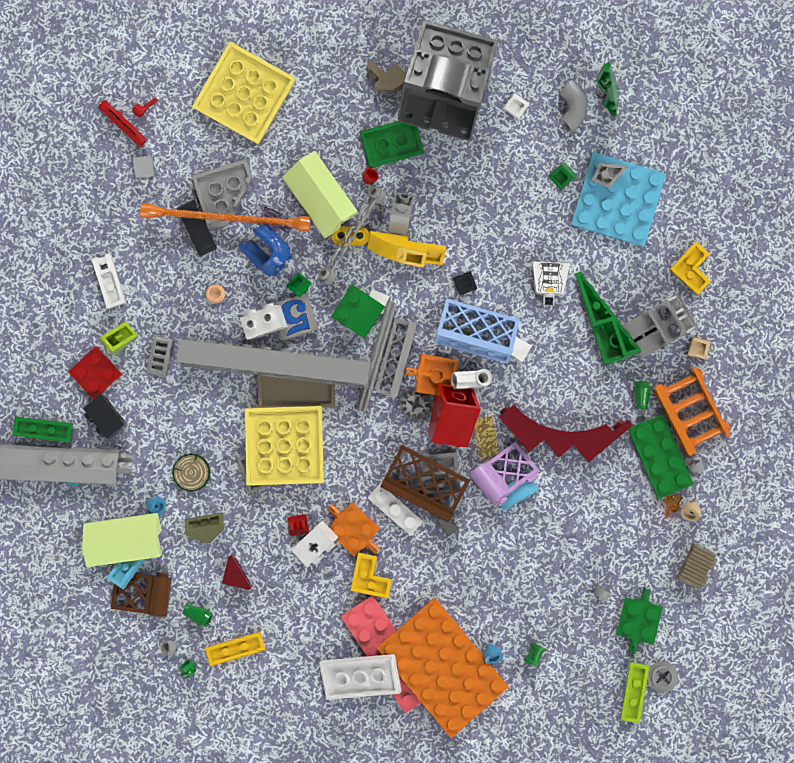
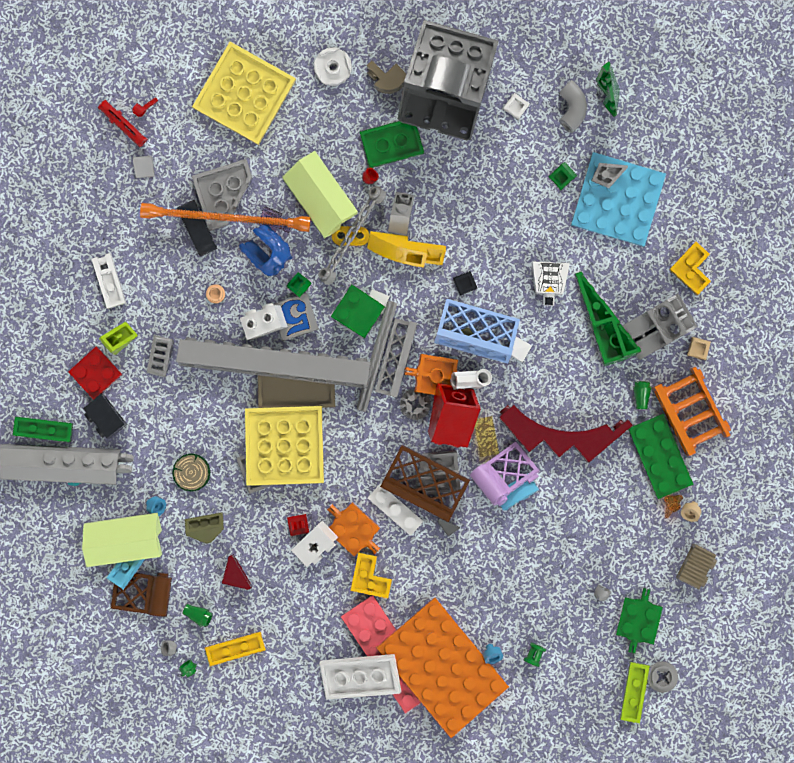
light grey hinge [687,459,704,475] -> none
none -> white plate [314,47,352,86]

